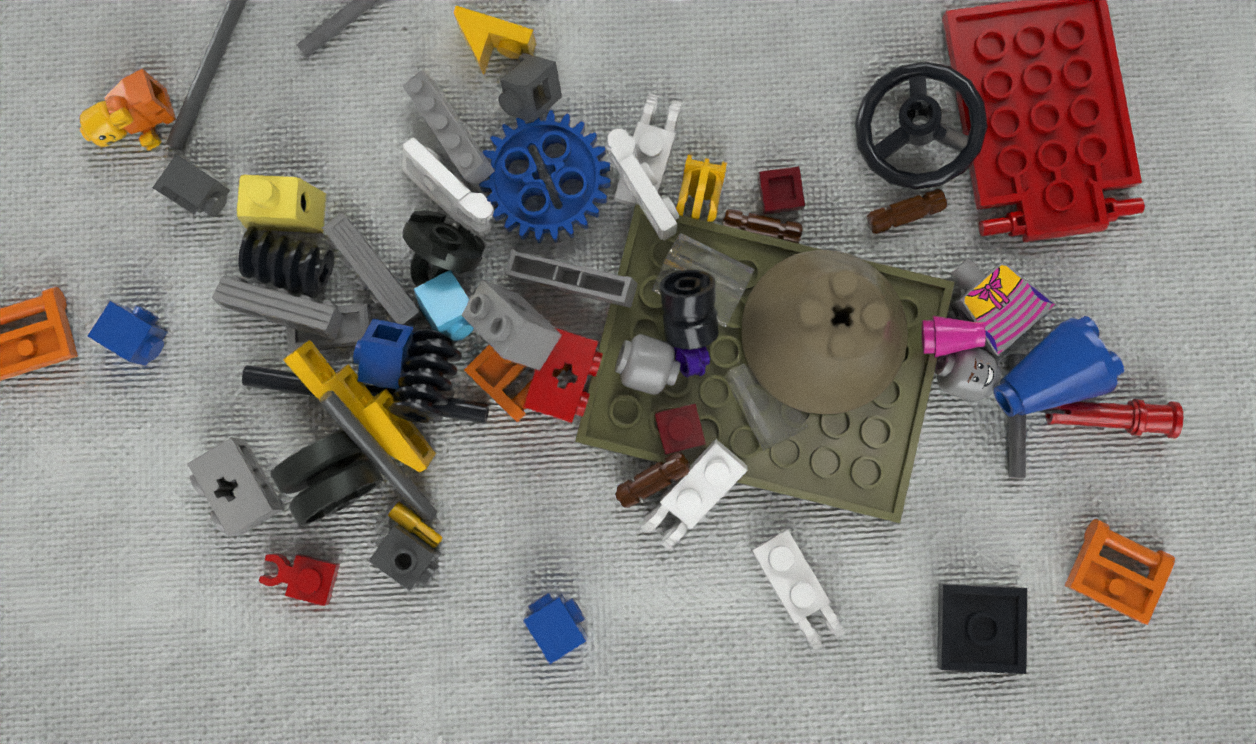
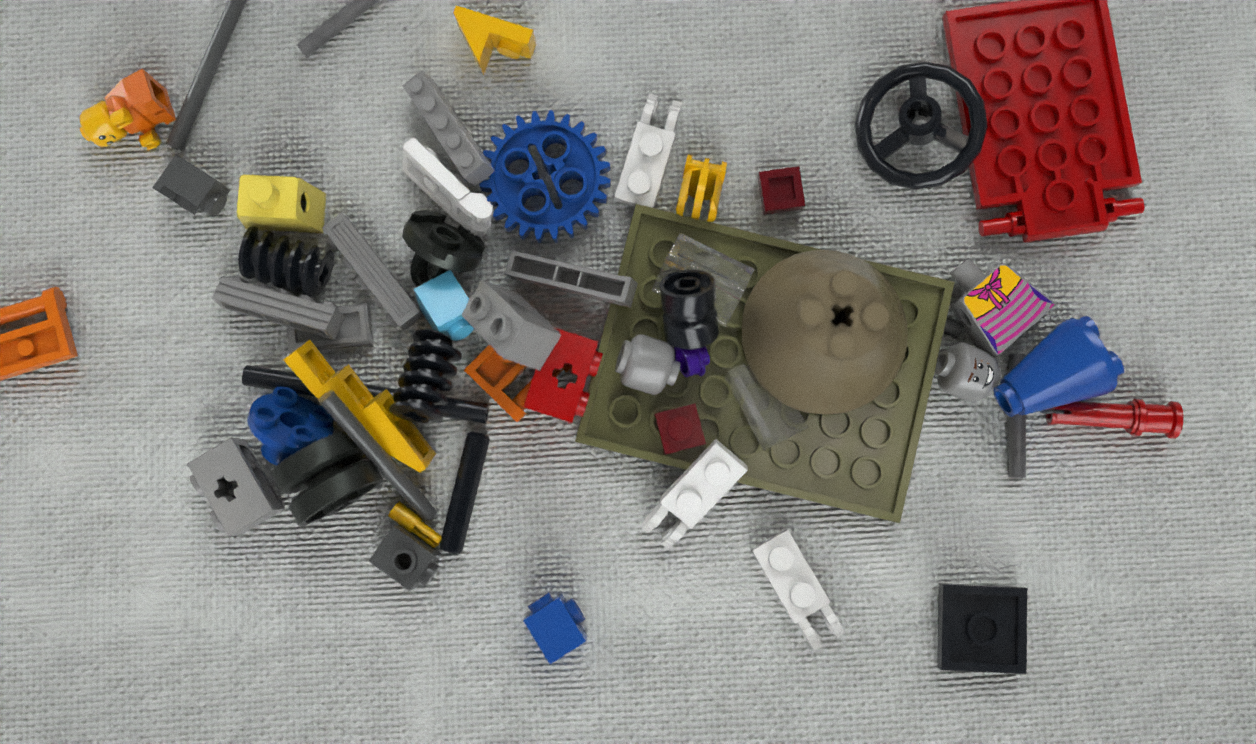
blue brick [87,301,168,366] -> none
red plate [259,553,340,606] -> none
blue brick [353,318,414,389] -> none
dark grey brick [498,53,562,122] -> none
white hinge [606,127,679,241] -> none
reddish brown axle [615,452,690,508] -> none
reddish brown axle [722,209,803,244] -> none
reddish brown axle [867,188,947,234] -> none
dark pink cone [921,316,986,358] -> none
orange plate [1064,519,1175,625] -> none
none -> blue plate [247,387,334,465]
none -> black axle [439,431,490,554]

